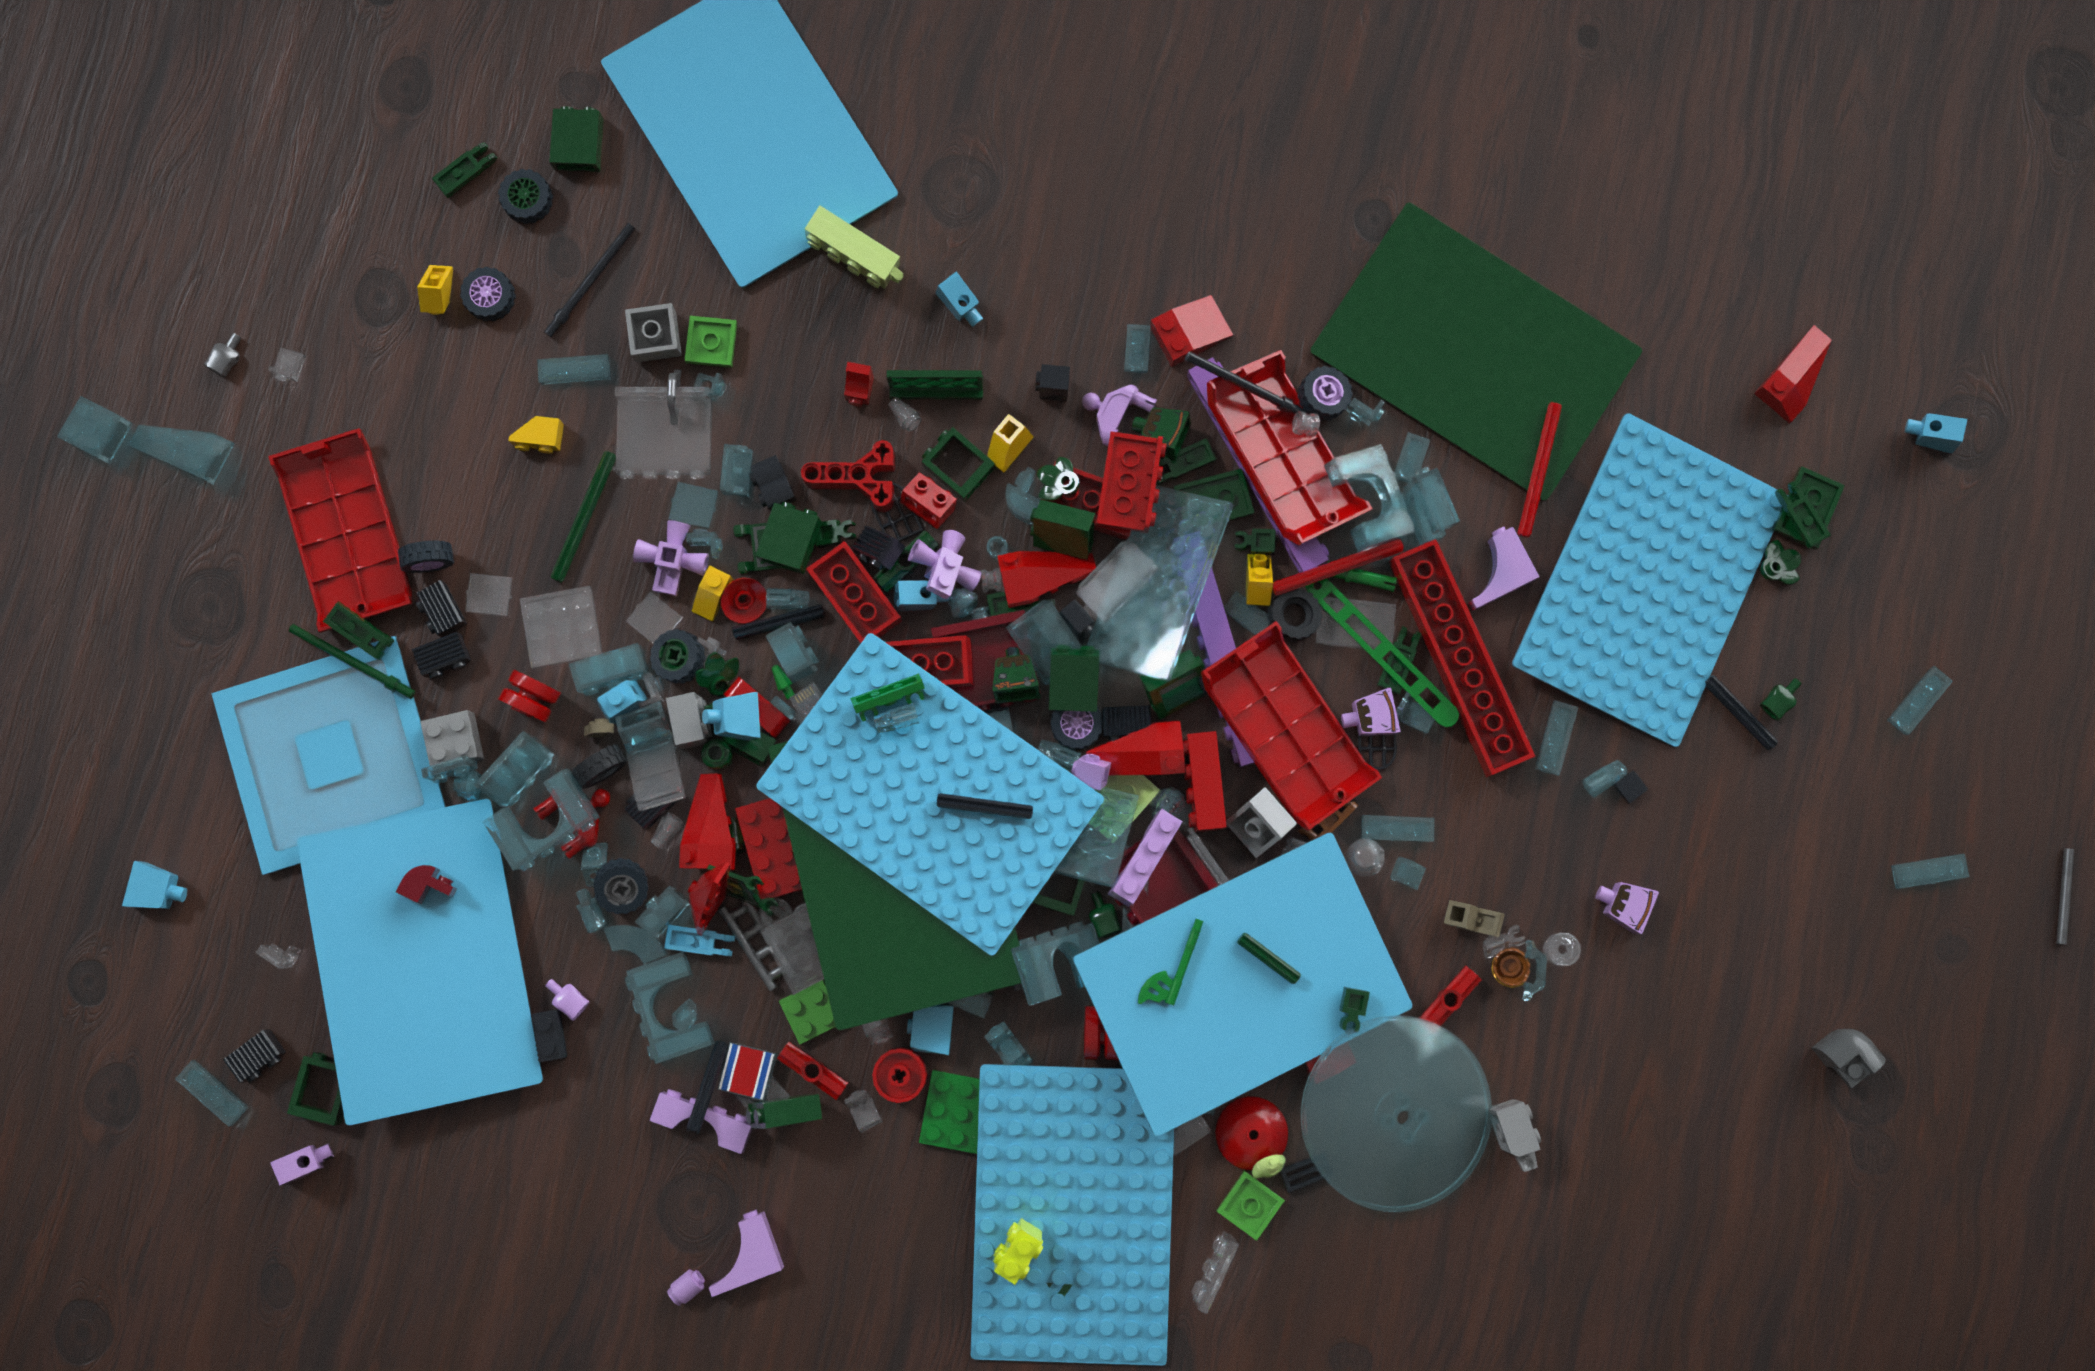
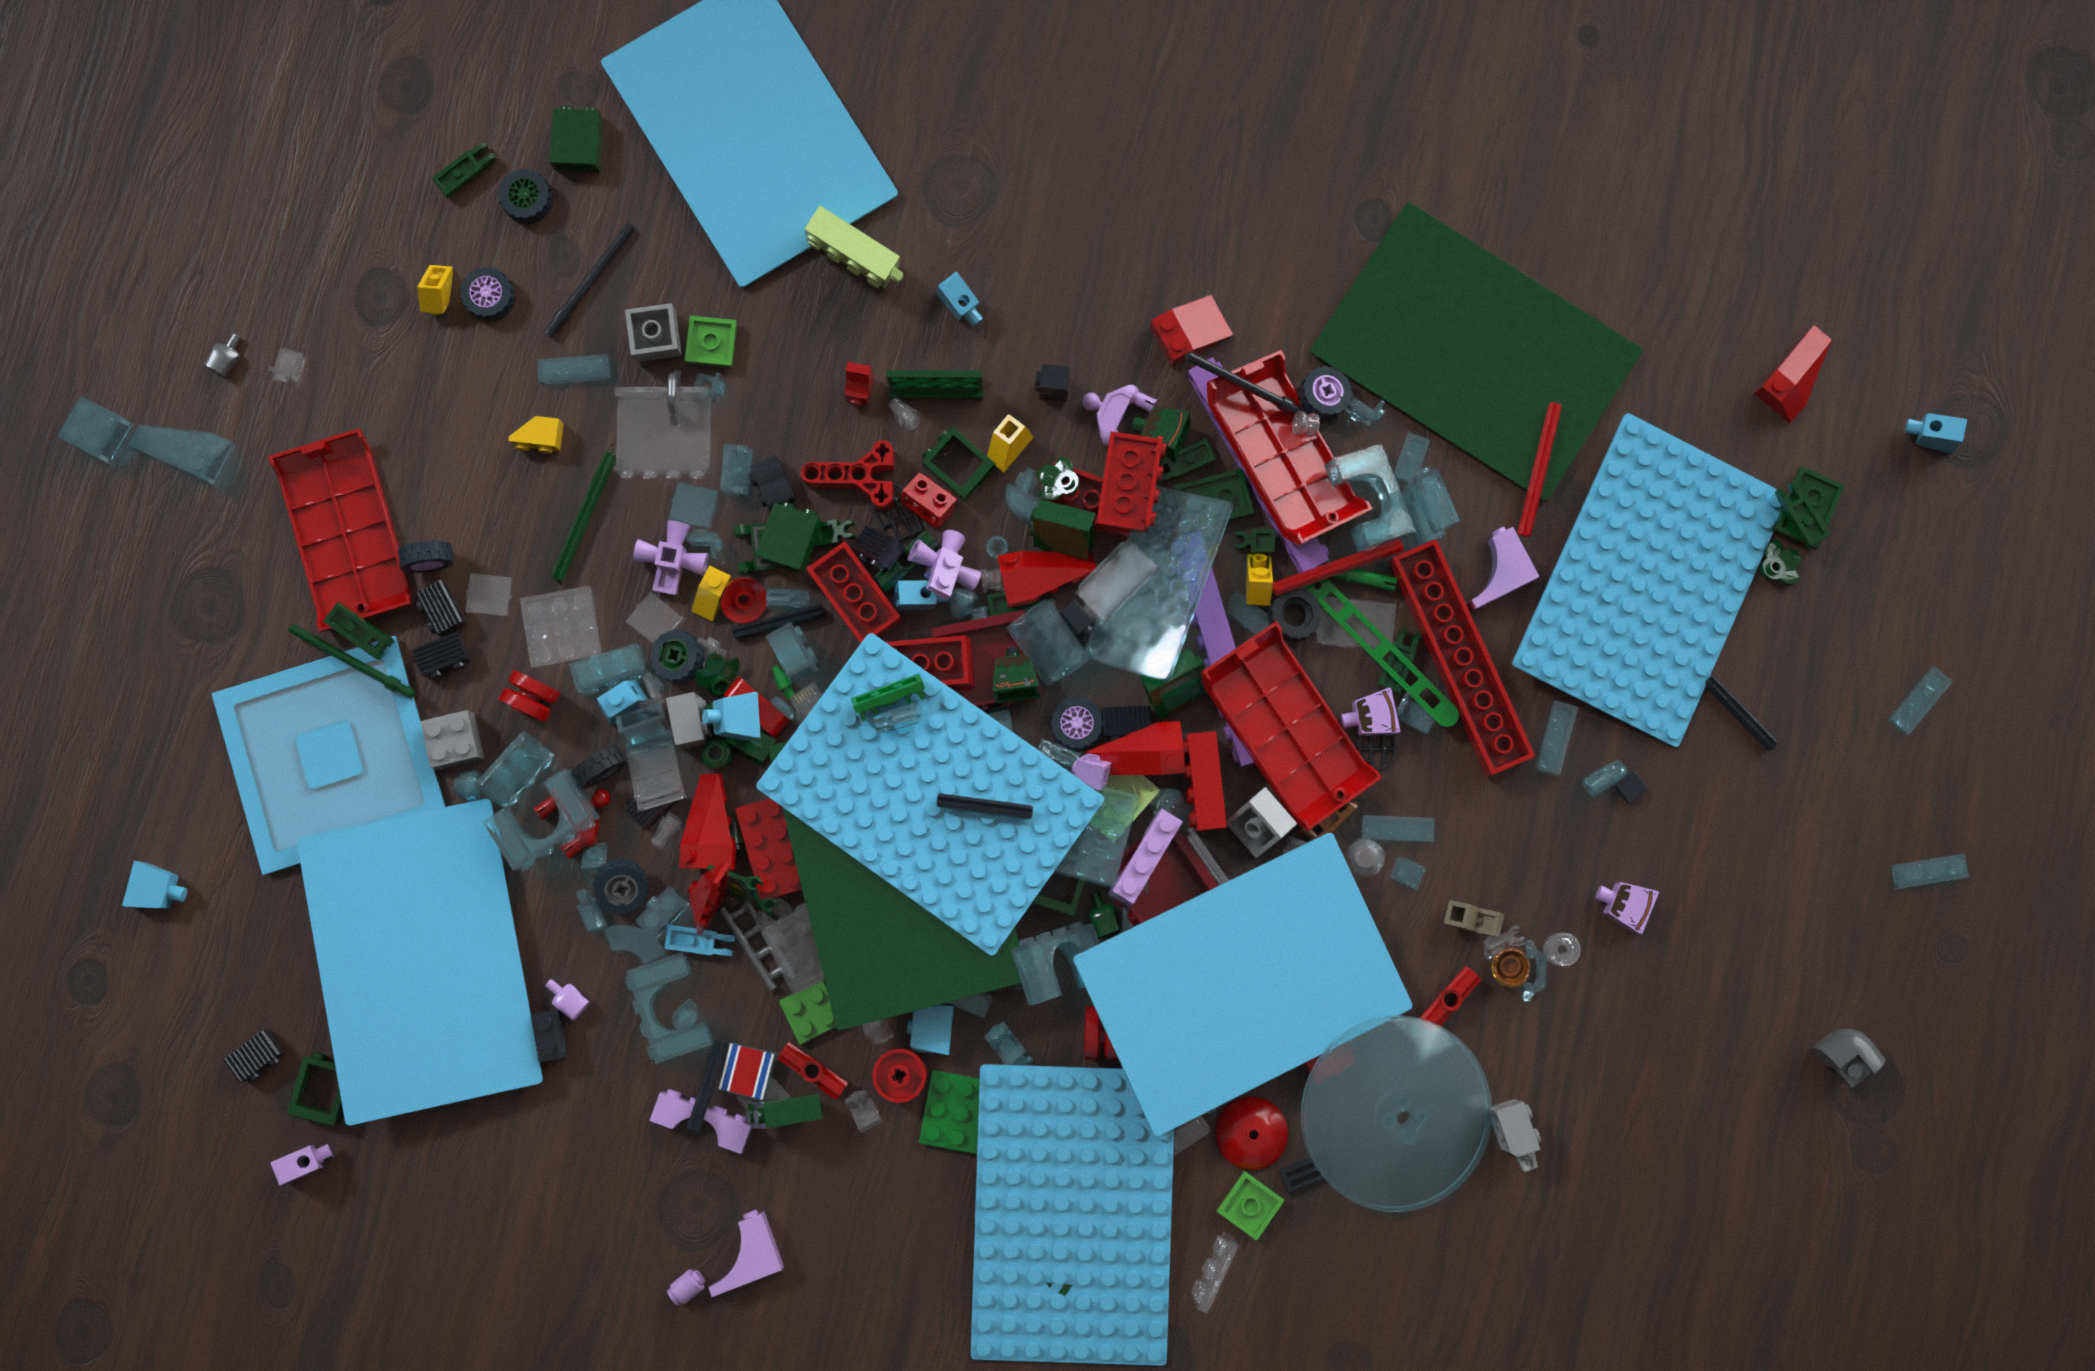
clear light blue plate [175,1060,248,1127] -> none
clear bracket [255,943,300,969] -> none
dark red brick [396,865,457,904] -> none
clear light blue plate [421,756,478,783] -> none
dark tan plate [584,719,614,737] -> none
neon yellow brick [993,1218,1043,1285] -> none
dark green brick [1049,645,1099,712] -> none
clear light blue plate [1124,324,1151,373] -> none
green piece [1138,919,1204,1006] -> none
dark green axle [1237,933,1301,984] -> none
yellowish green piece [1252,1154,1286,1179] -> none
dark green plate [1339,986,1370,1032] -> none
dark green piece [1760,678,1802,721] -> none
flat silver bar [2056,848,2074,945] -> none

